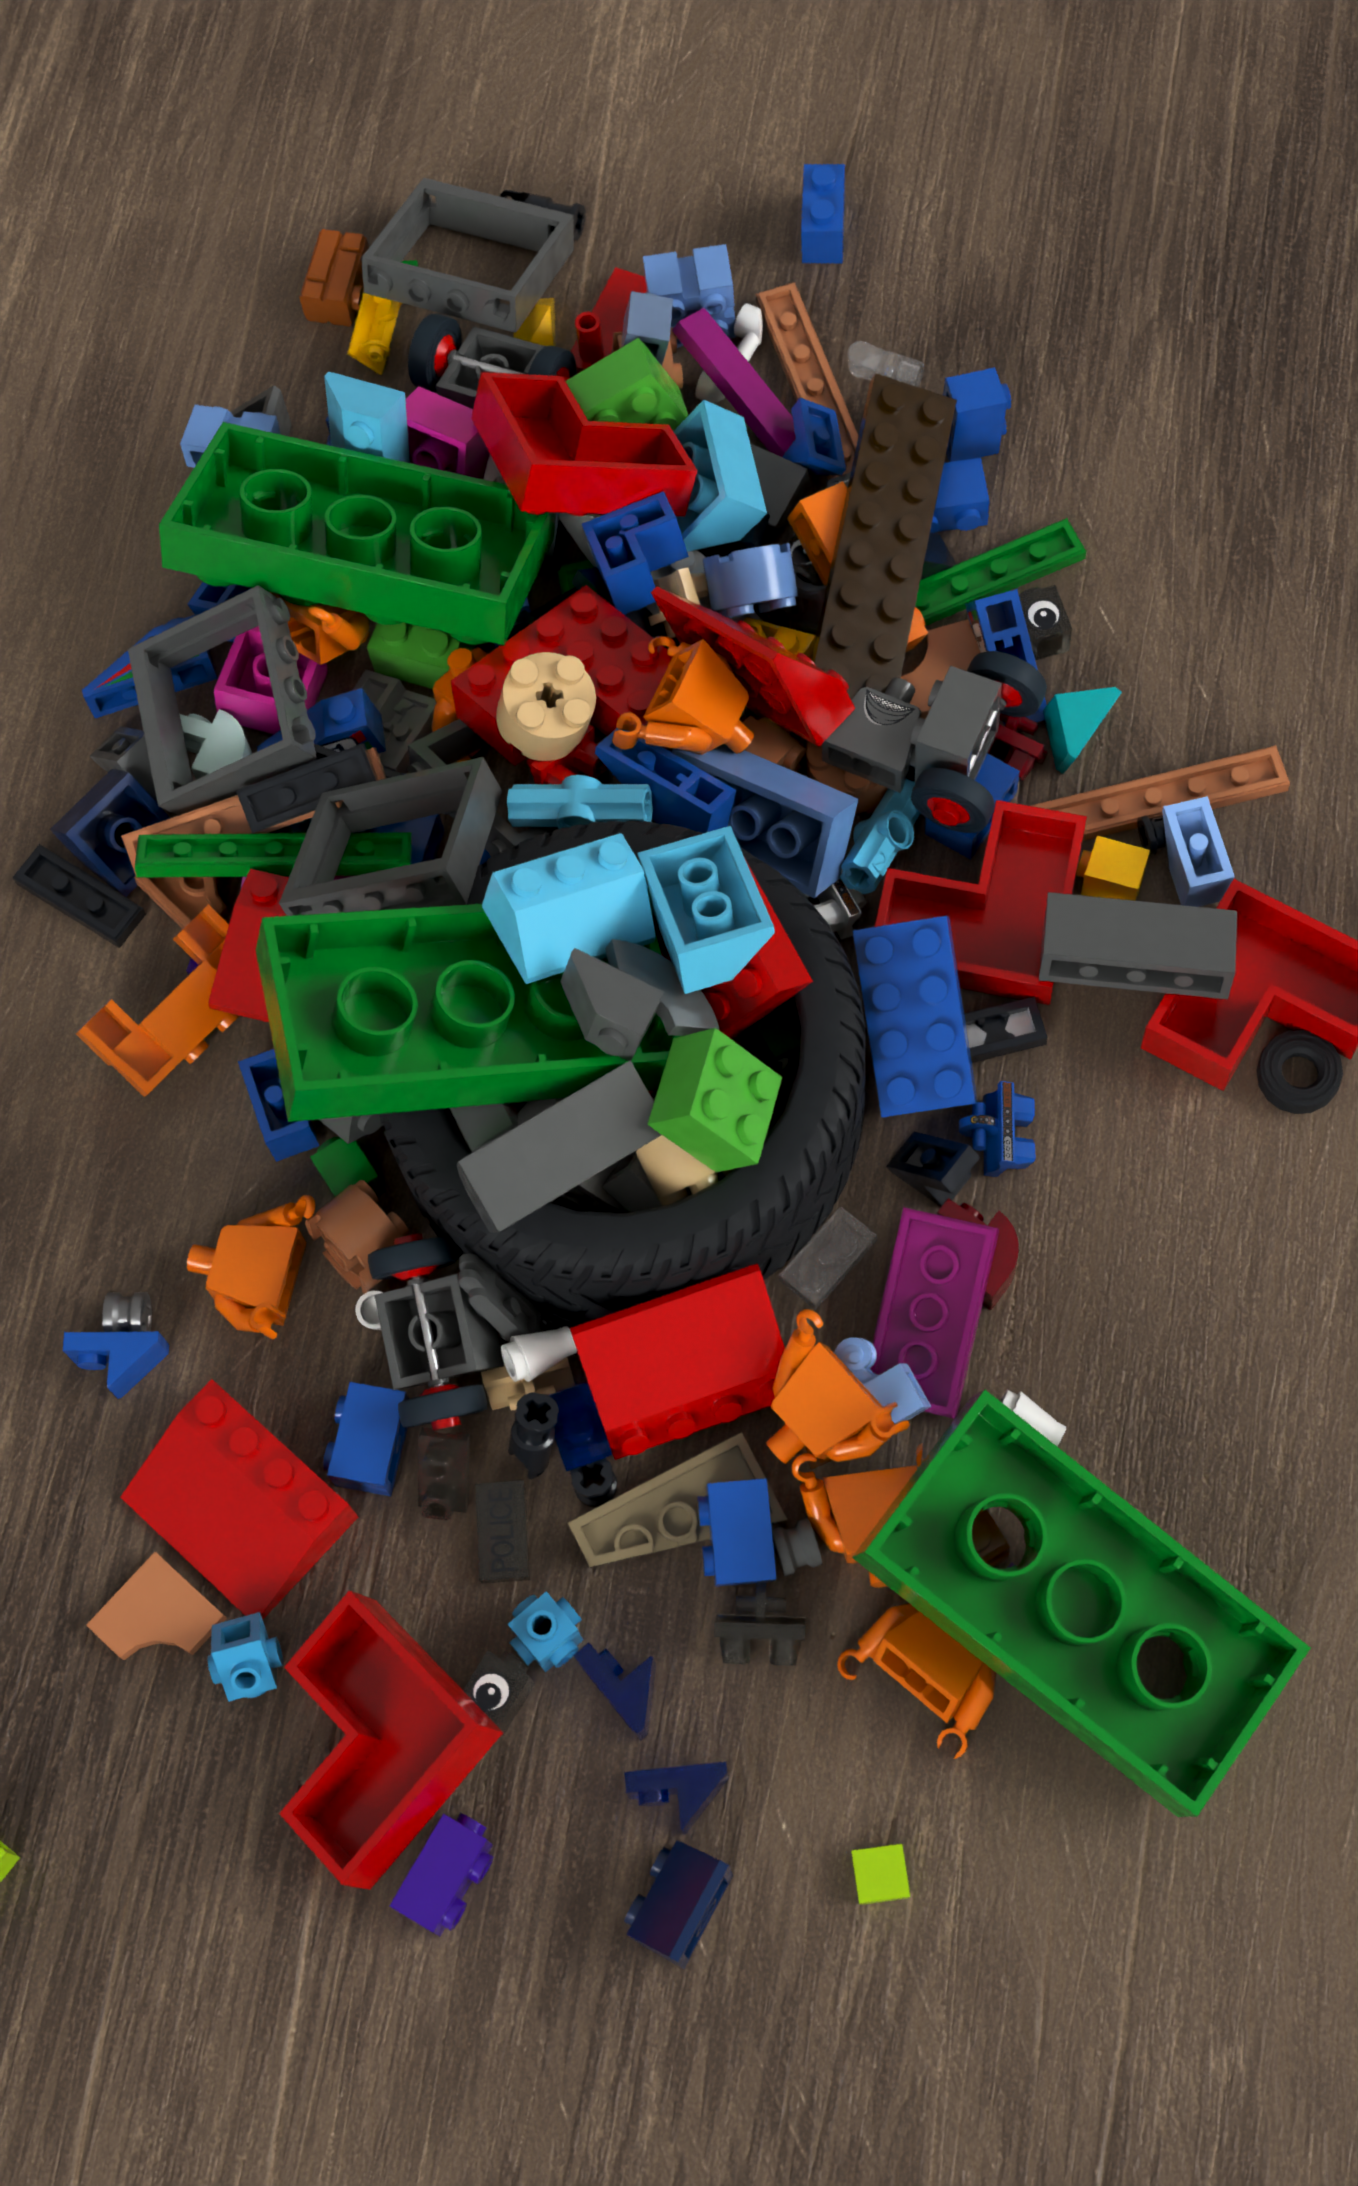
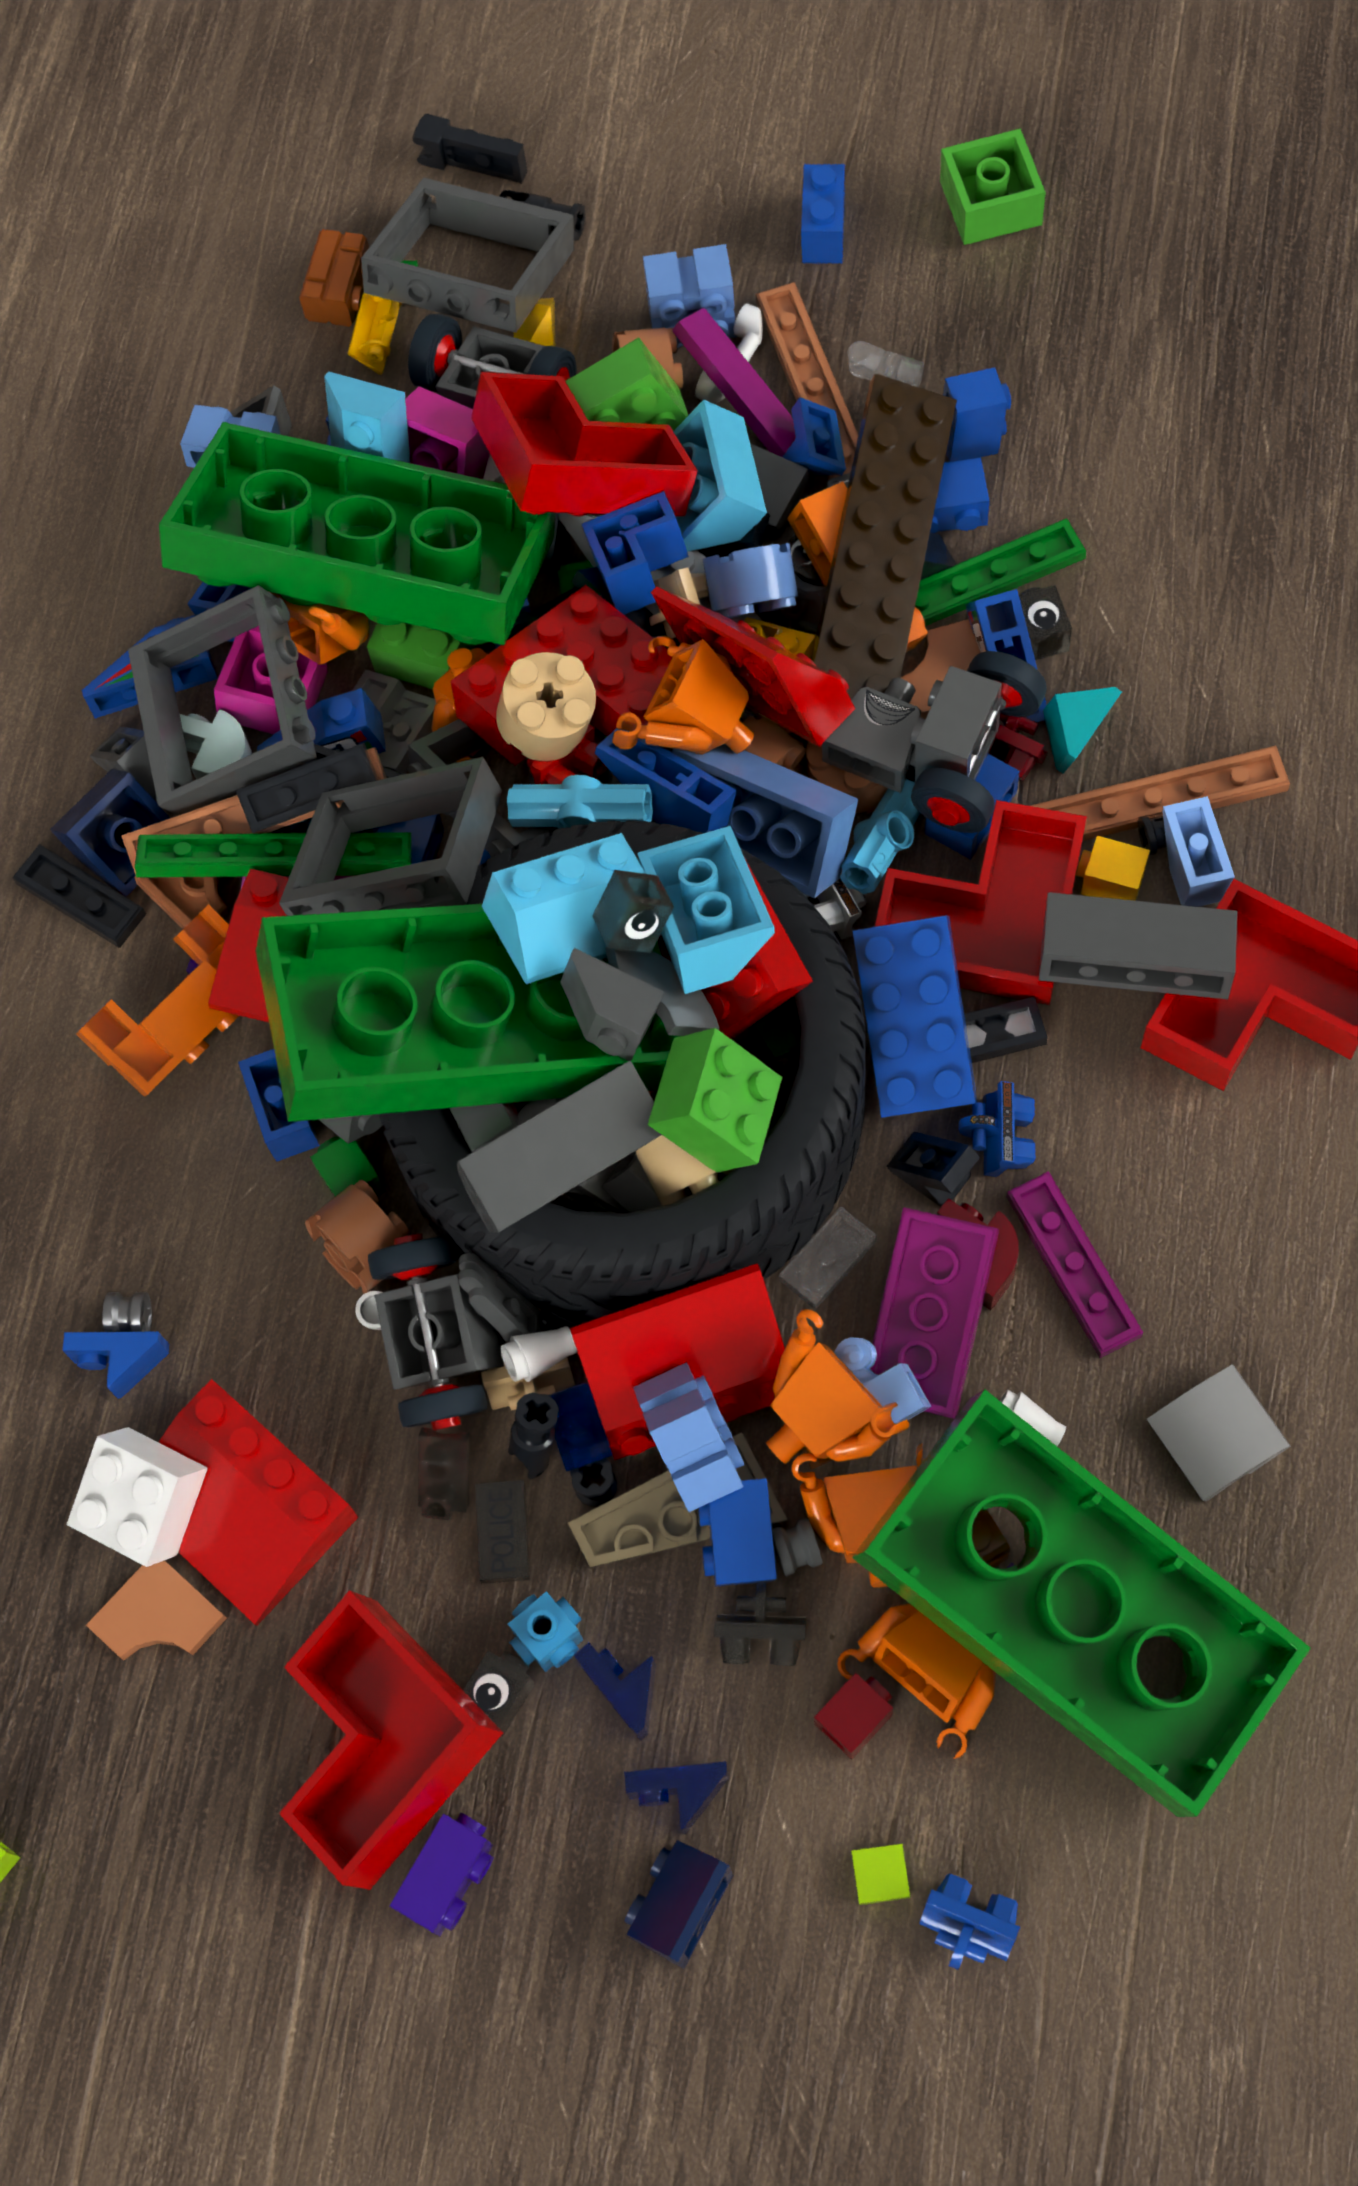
orange torso [187,1195,315,1339] -> none
dark azure brick [207,1612,284,1702] -> none
blue brick [323,1382,410,1496] -> none
red piece [570,267,647,374] -> none
sand blue brick [621,291,673,366] -> none
black tyre [1256,1030,1343,1114] -> none
none -> white brick [67,1427,208,1567]
none -> black plate [413,114,528,183]
none -> clear smoke brick [592,870,674,953]
none -> medium blue brick [633,1362,745,1512]
none -> dark red brick [814,1673,893,1760]
none -> blue hips [919,1873,1020,1970]
none -> bright green brick [940,129,1046,245]
none -> magenta tile [1006,1171,1144,1358]
none -> light grey slope [1147,1365,1290,1501]

